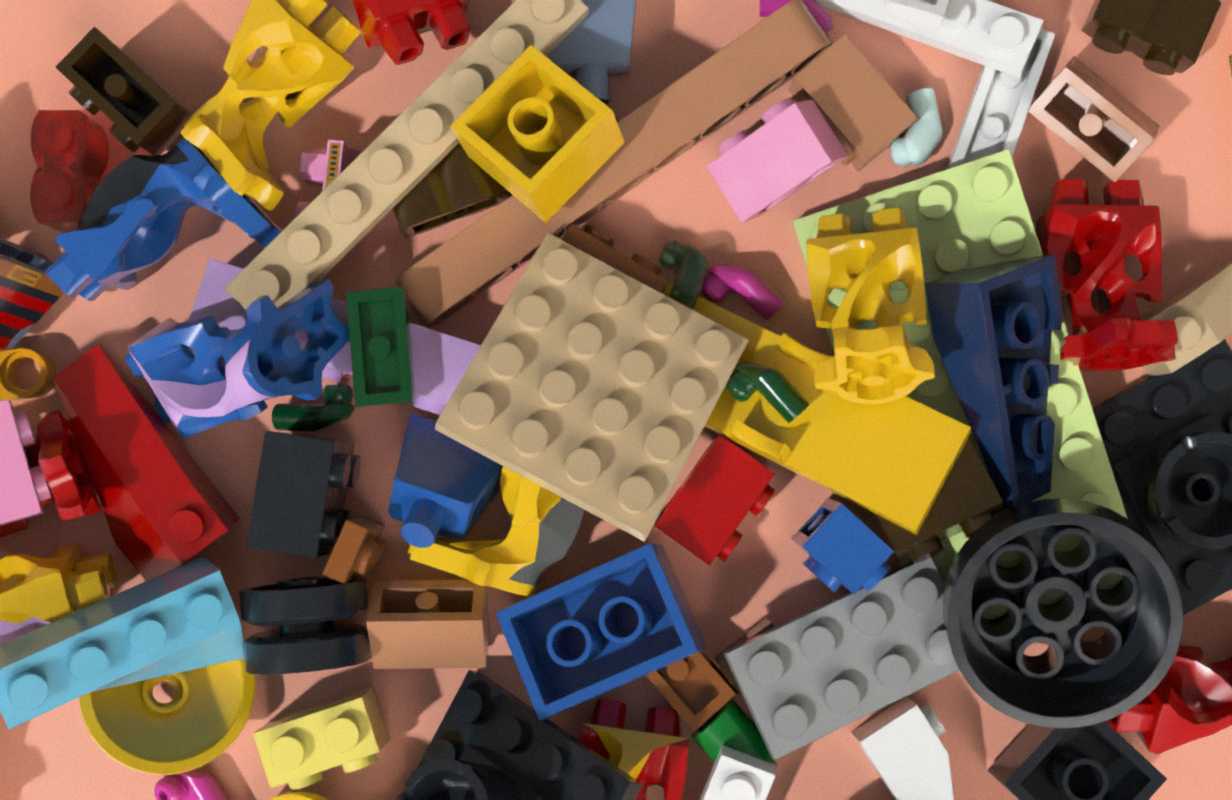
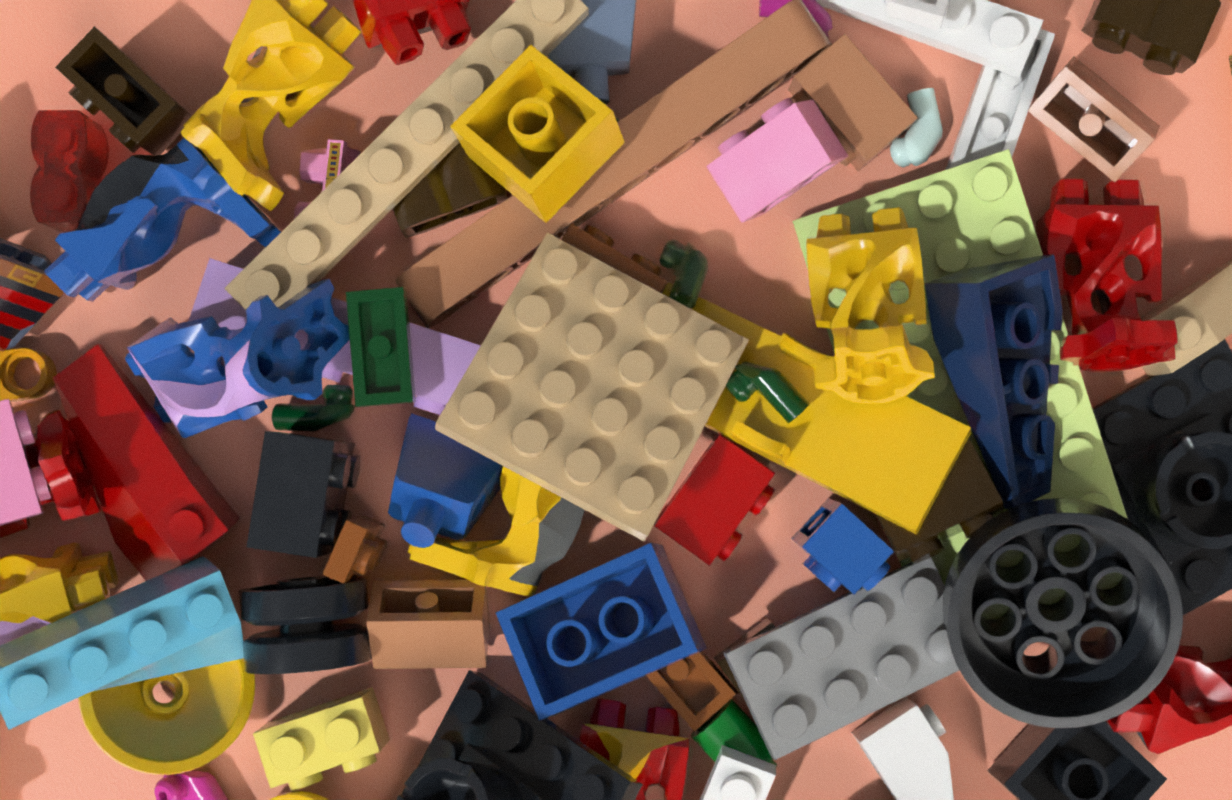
dark pink arm [699,264,783,319] -> none

